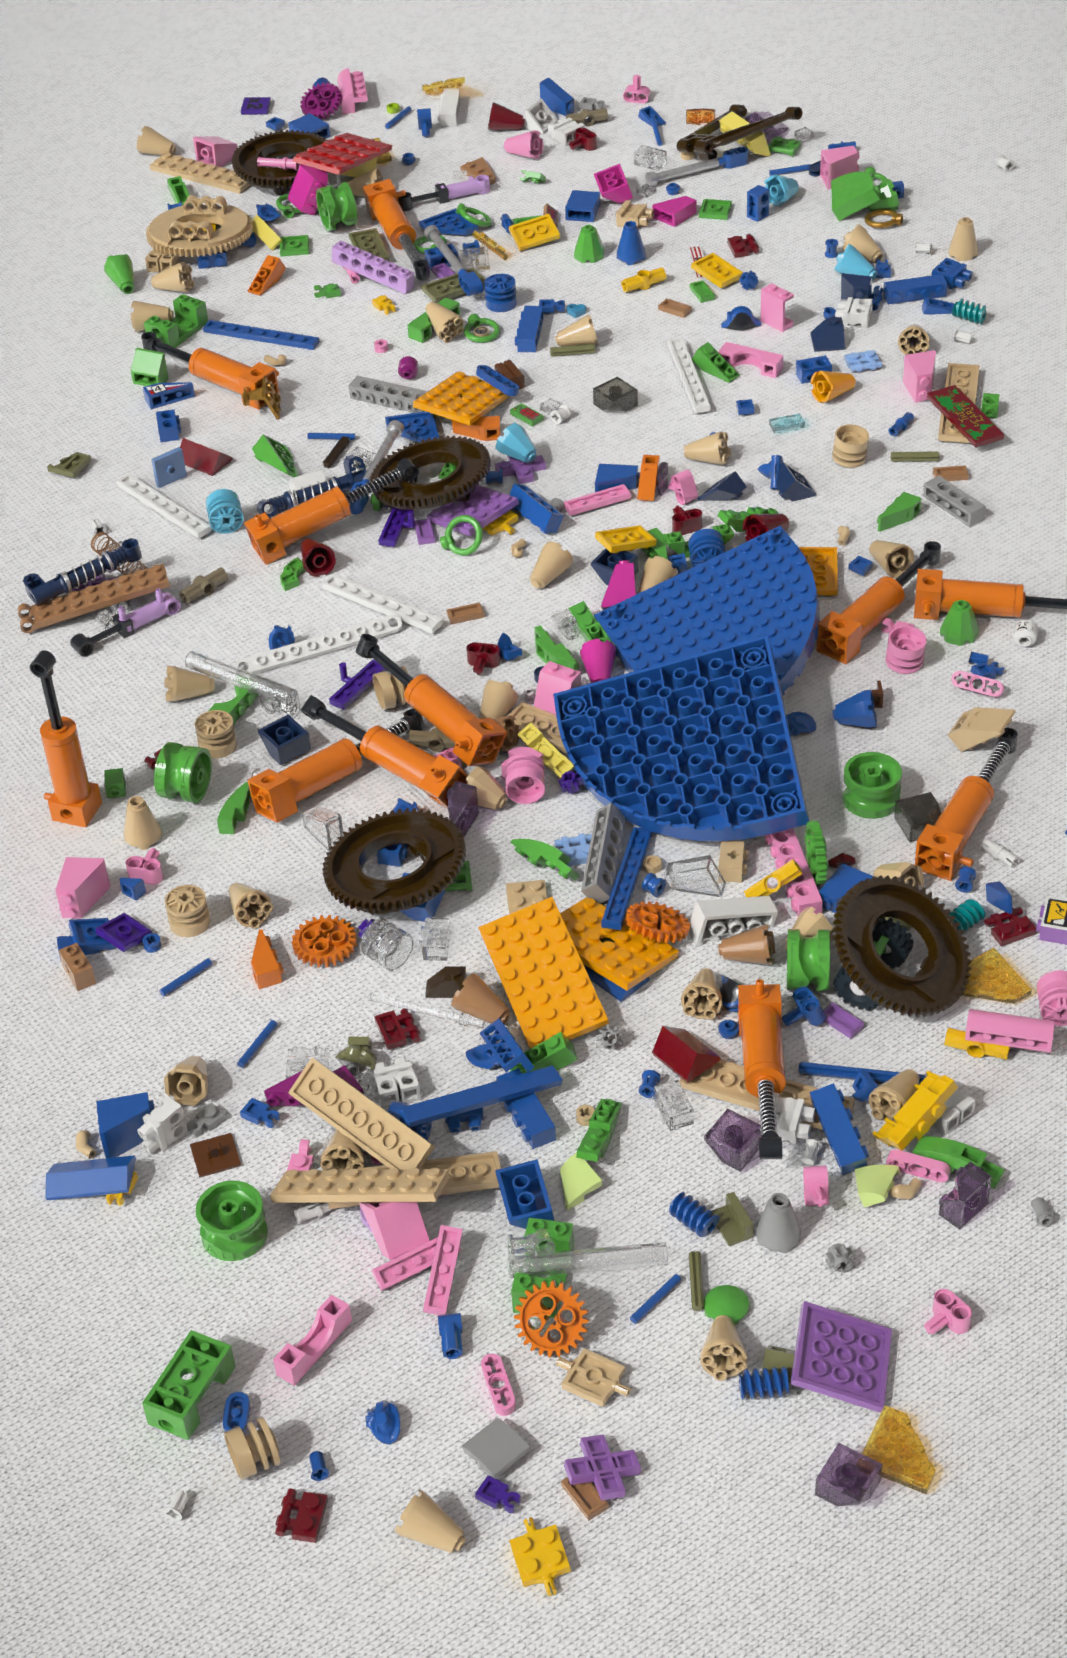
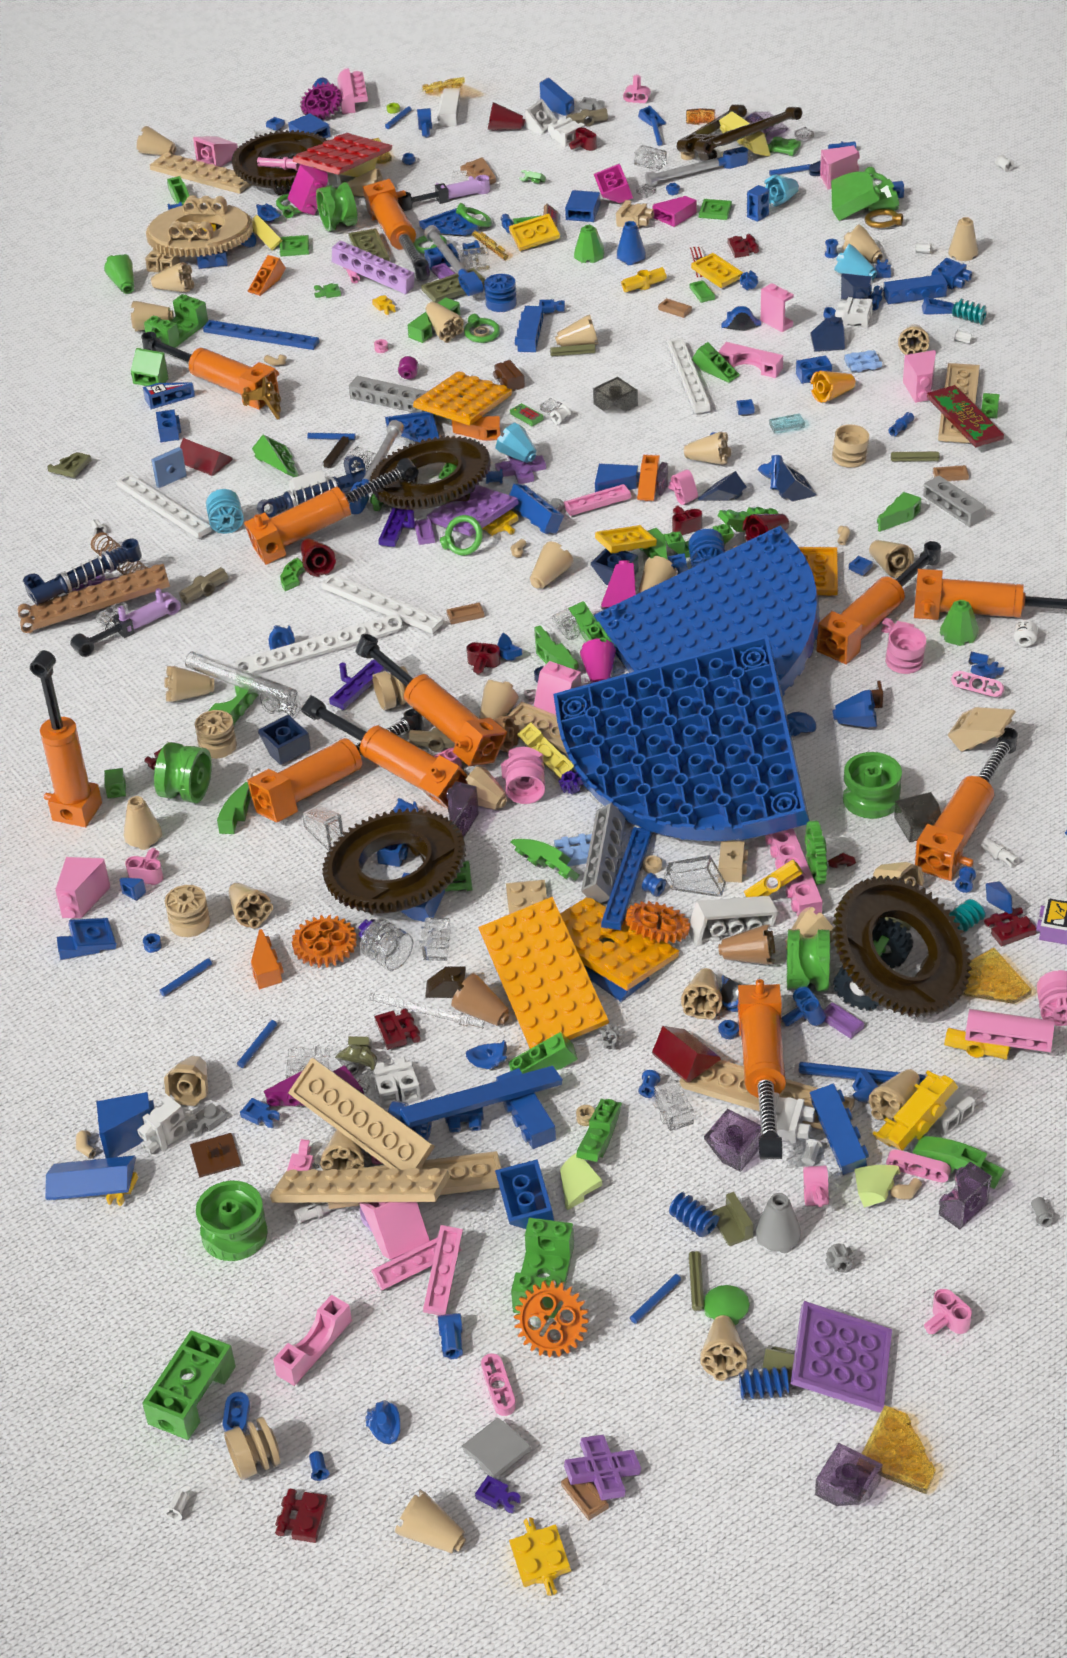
medium nougat brick [58,943,96,991] -> none
dark purple tile [96,912,153,952] -> none
dark purple tile [241,97,271,115] -> none
blue beam [476,365,519,396] -> none
blue fence [480,1018,535,1073] -> none
bright pink cone [504,130,544,159] -> none
clear piece [507,1229,668,1279] -> none
tan plate [556,1348,631,1407] -> none
dark azure tile [567,304,586,318] -> none
blue slope [819,863,877,913] -> none

